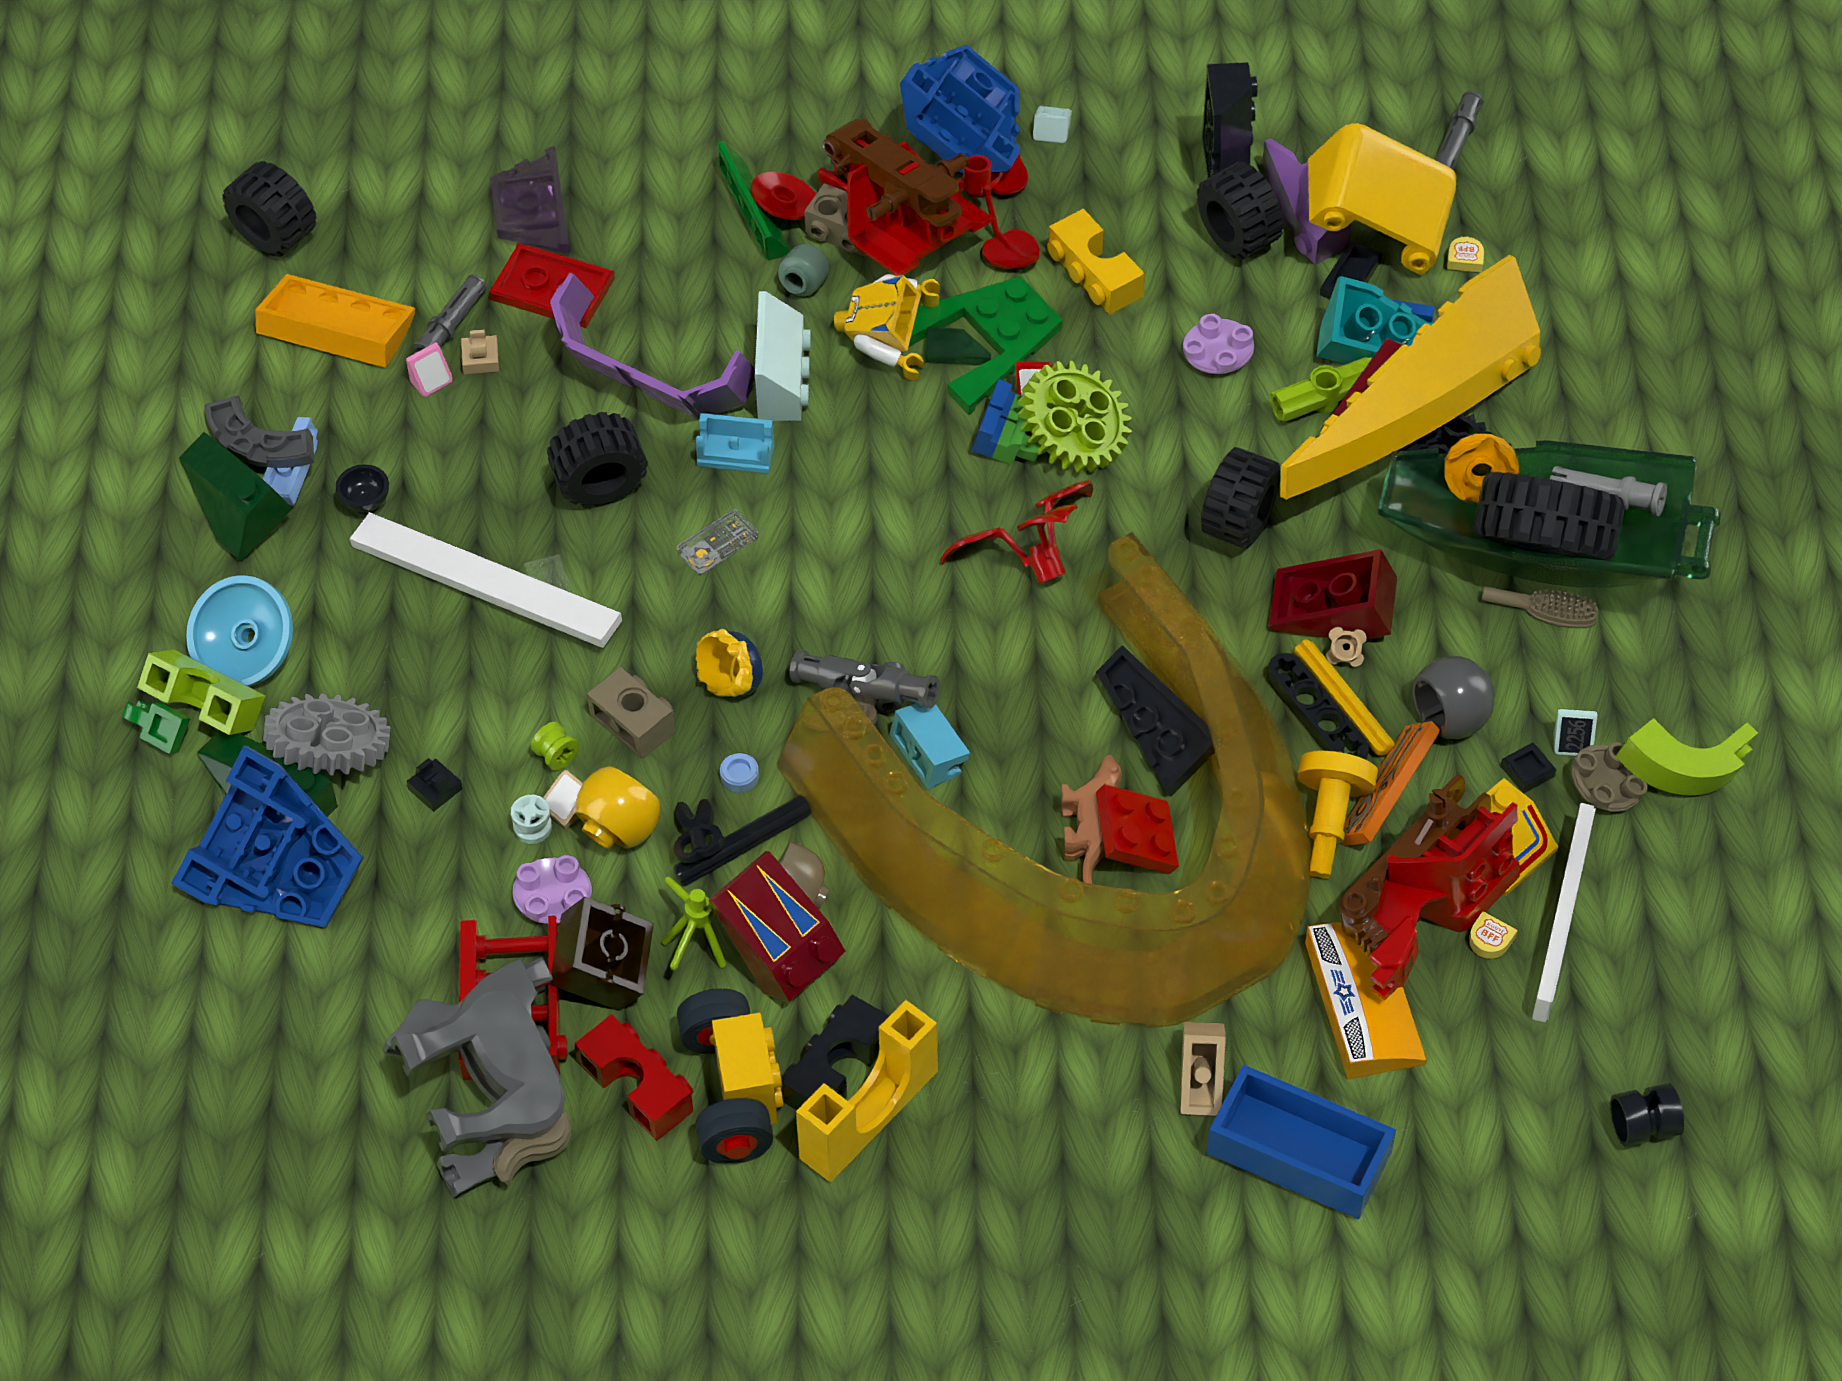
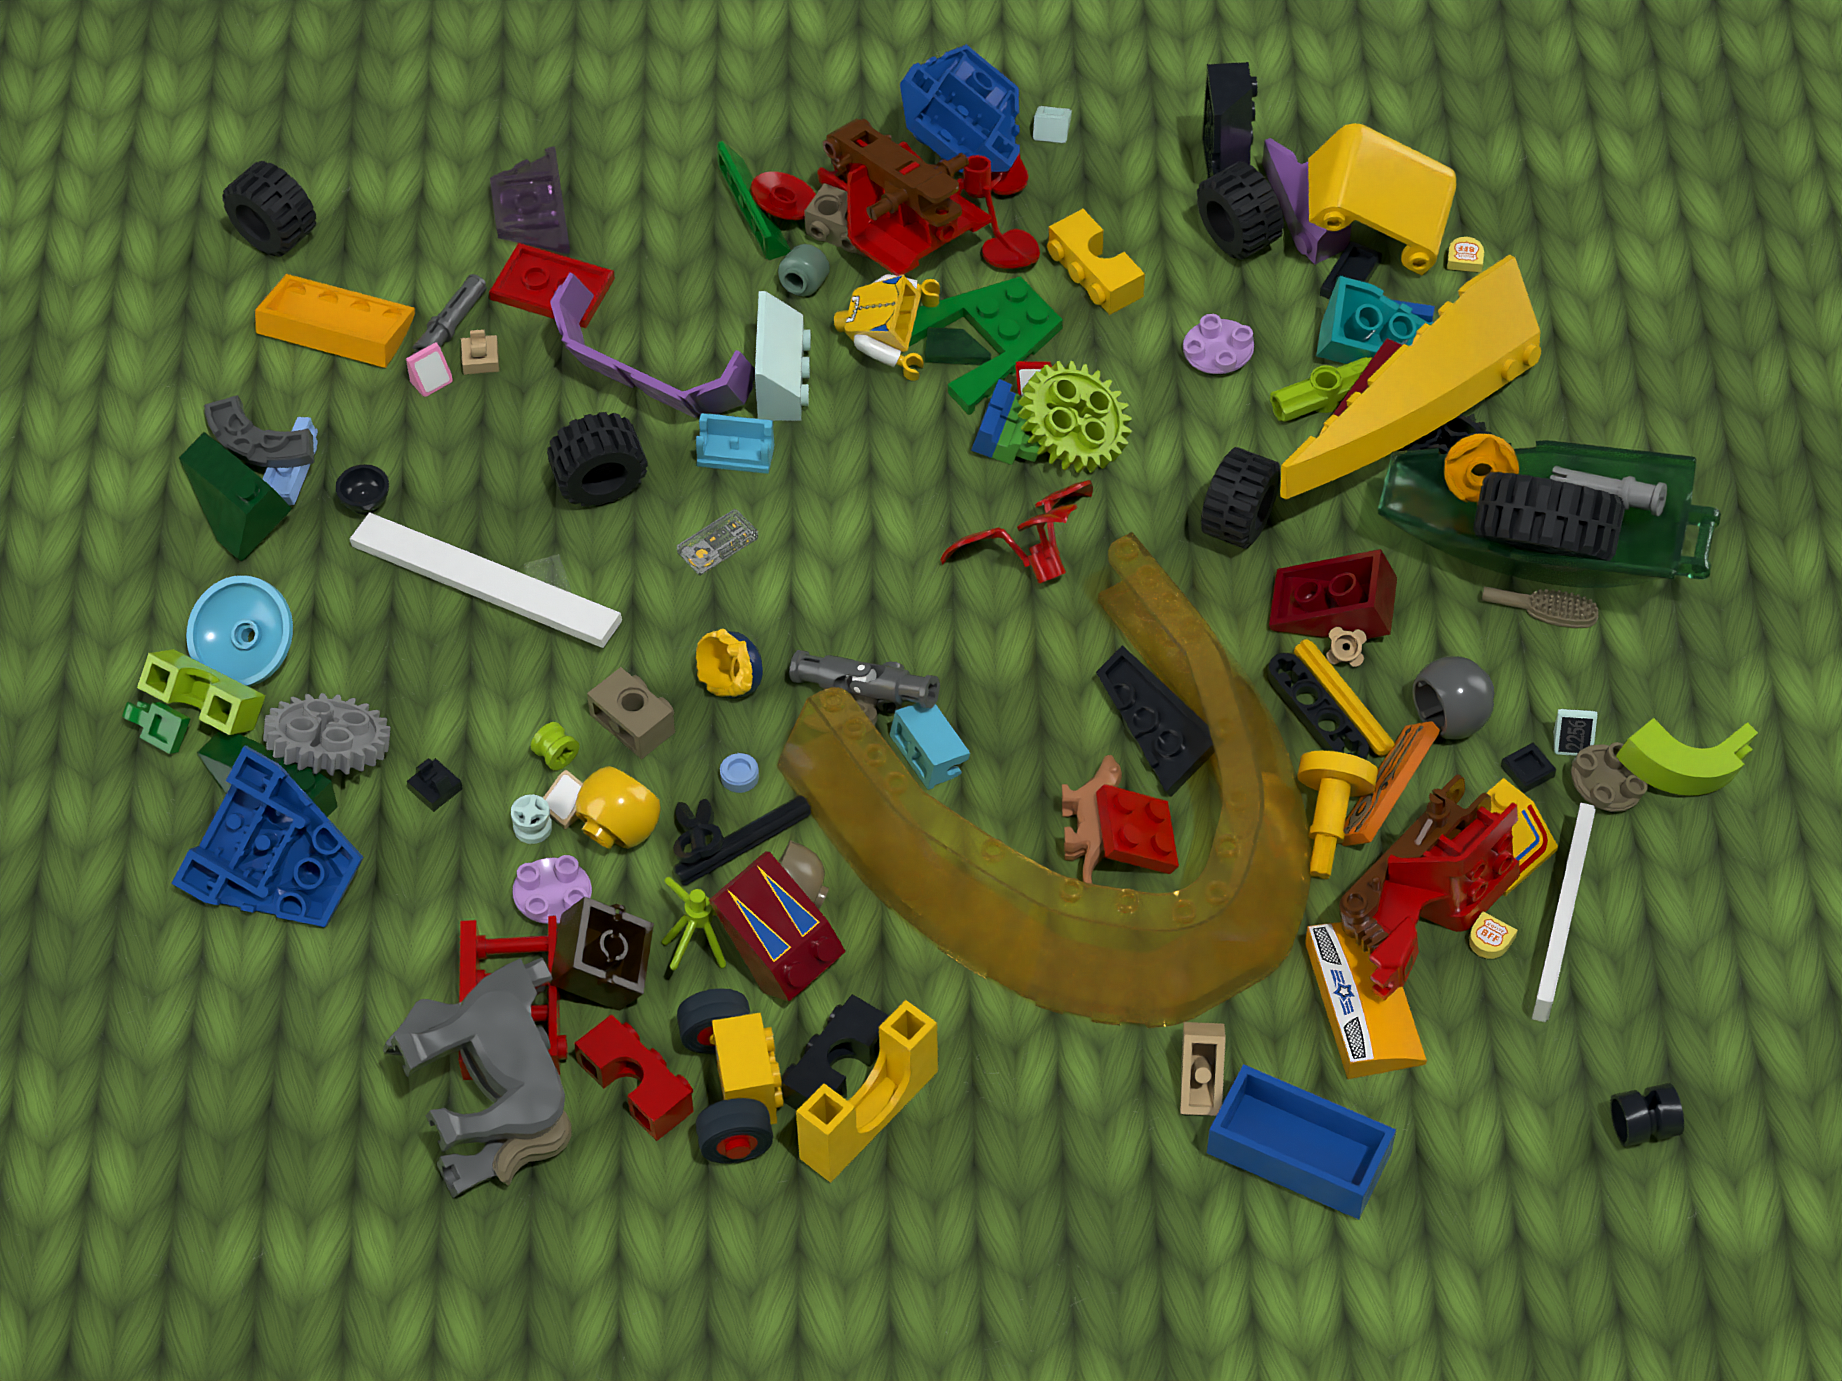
dark grey pin [1435,91,1484,170] -> none

